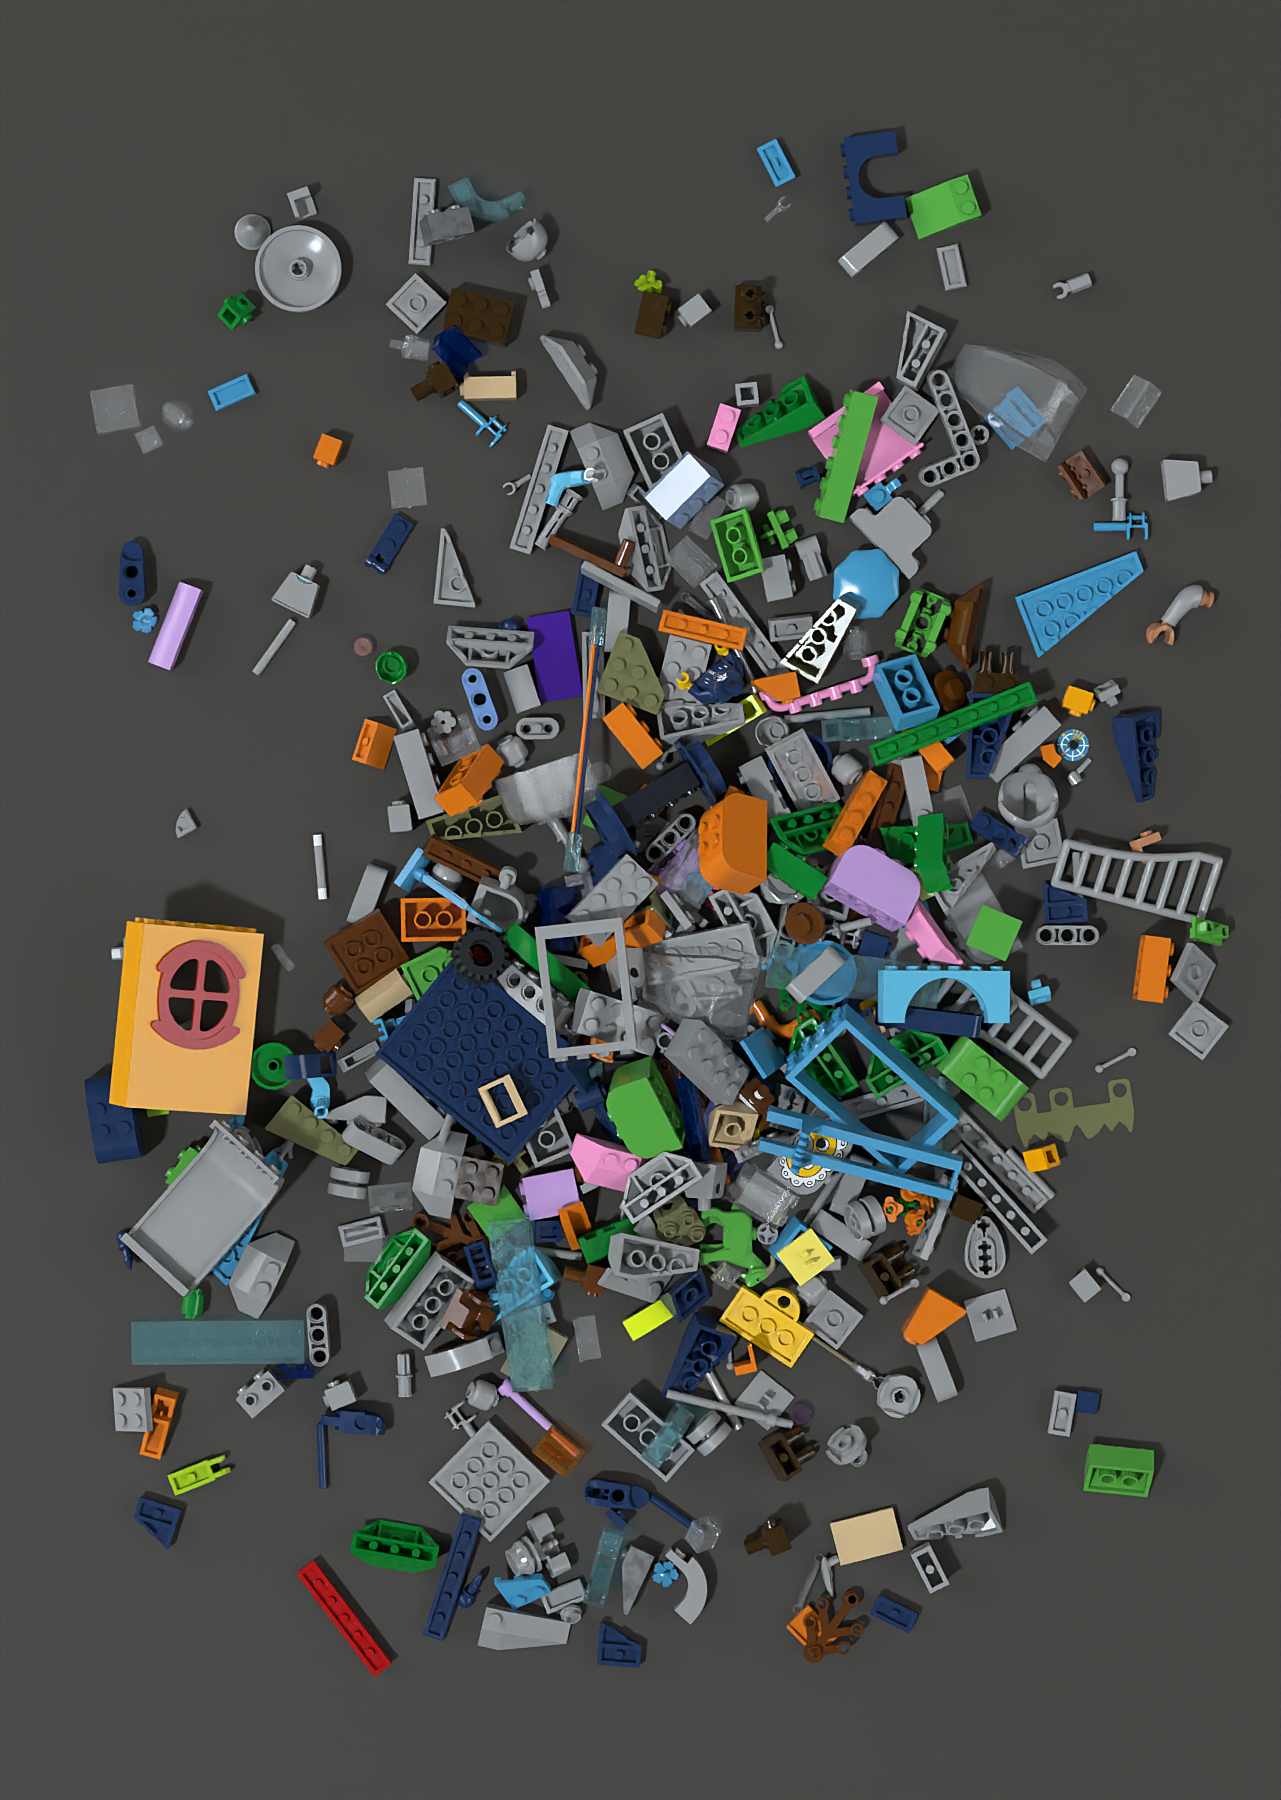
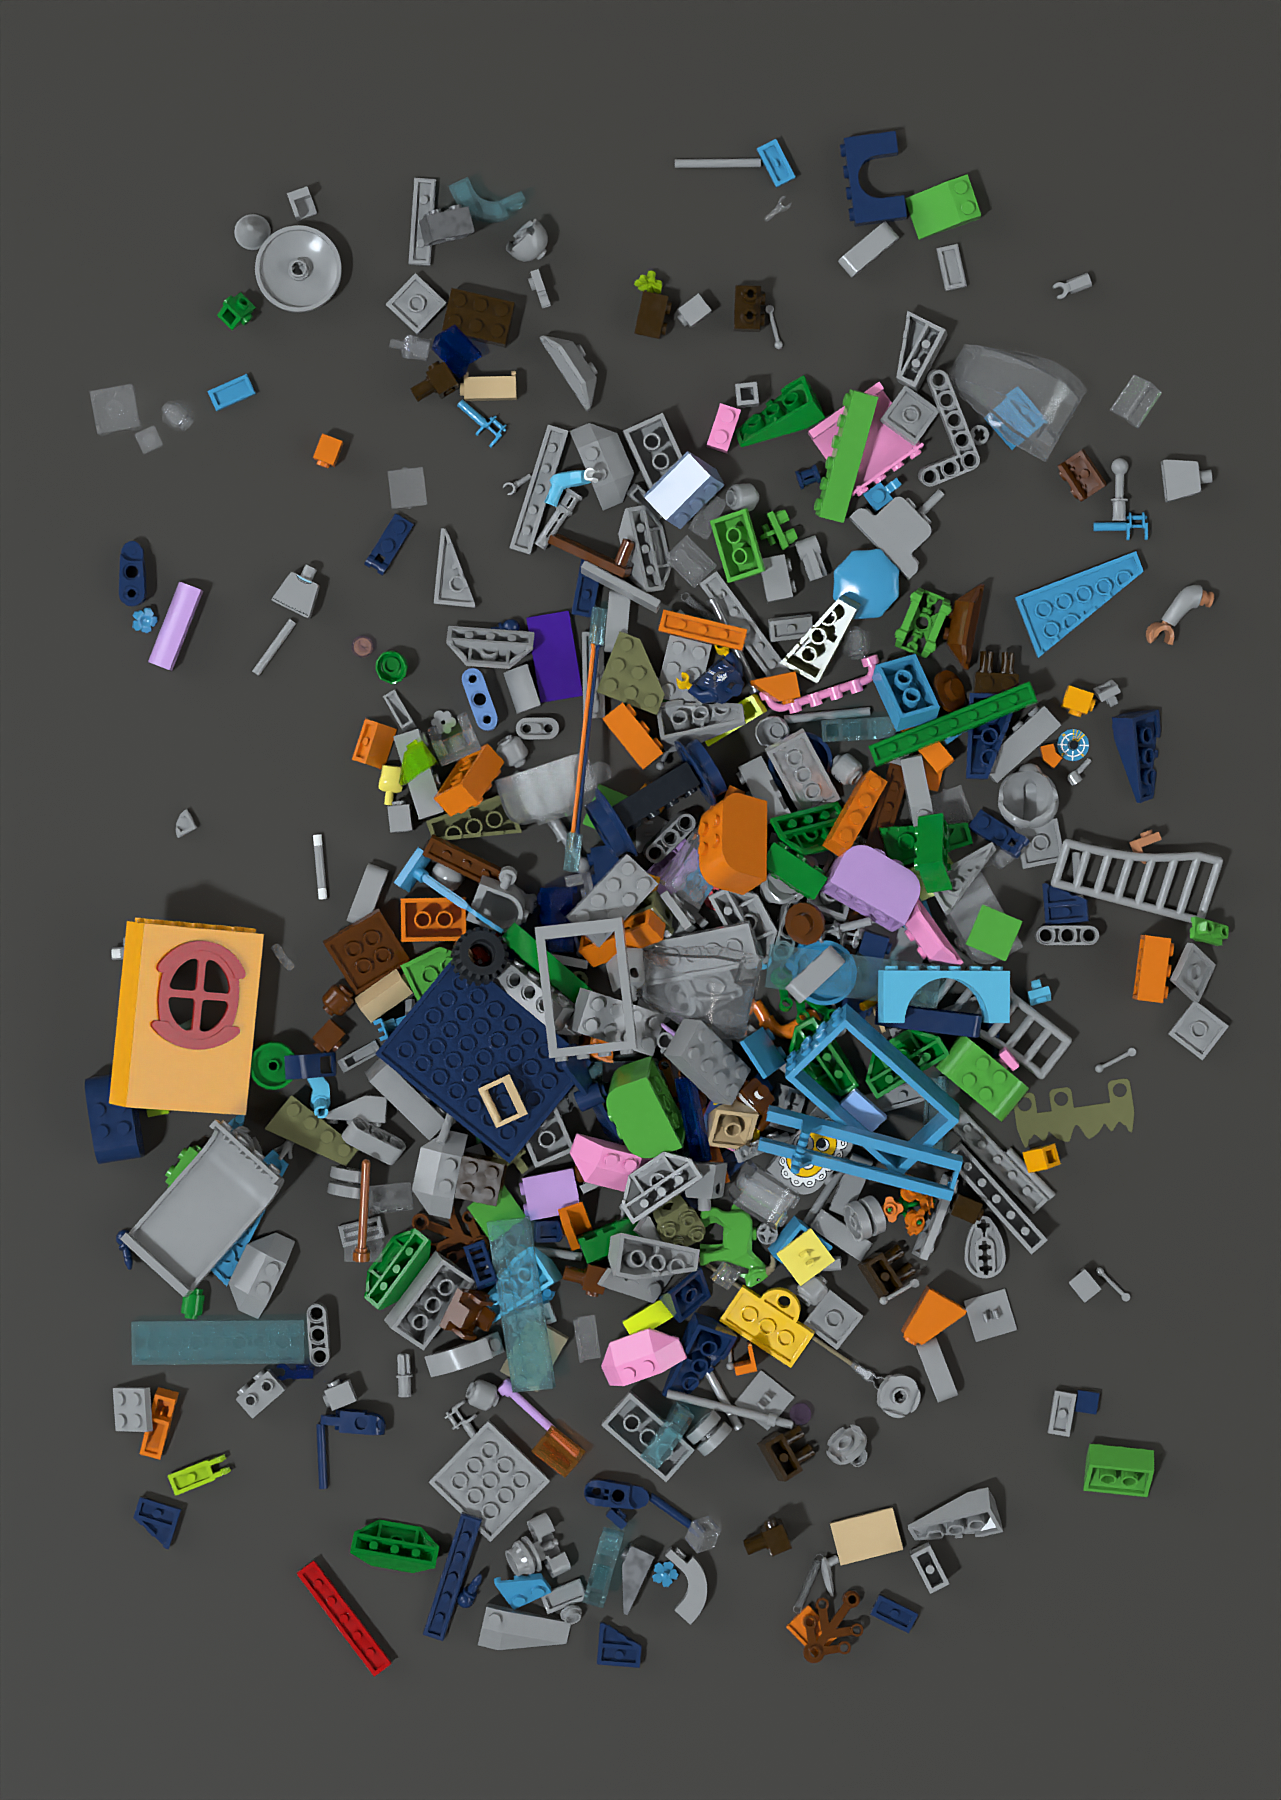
none -> dark orange piece [353,1159,370,1262]
none -> light yellow piece [379,765,404,805]
none -> clear neon green slope [399,739,438,787]
none -> bright pink wedge [601,1328,687,1386]
none -> light grey bar [675,158,761,168]
none -> light blue tile [840,1087,887,1132]
none -> bright pink plate [998,1046,1019,1071]

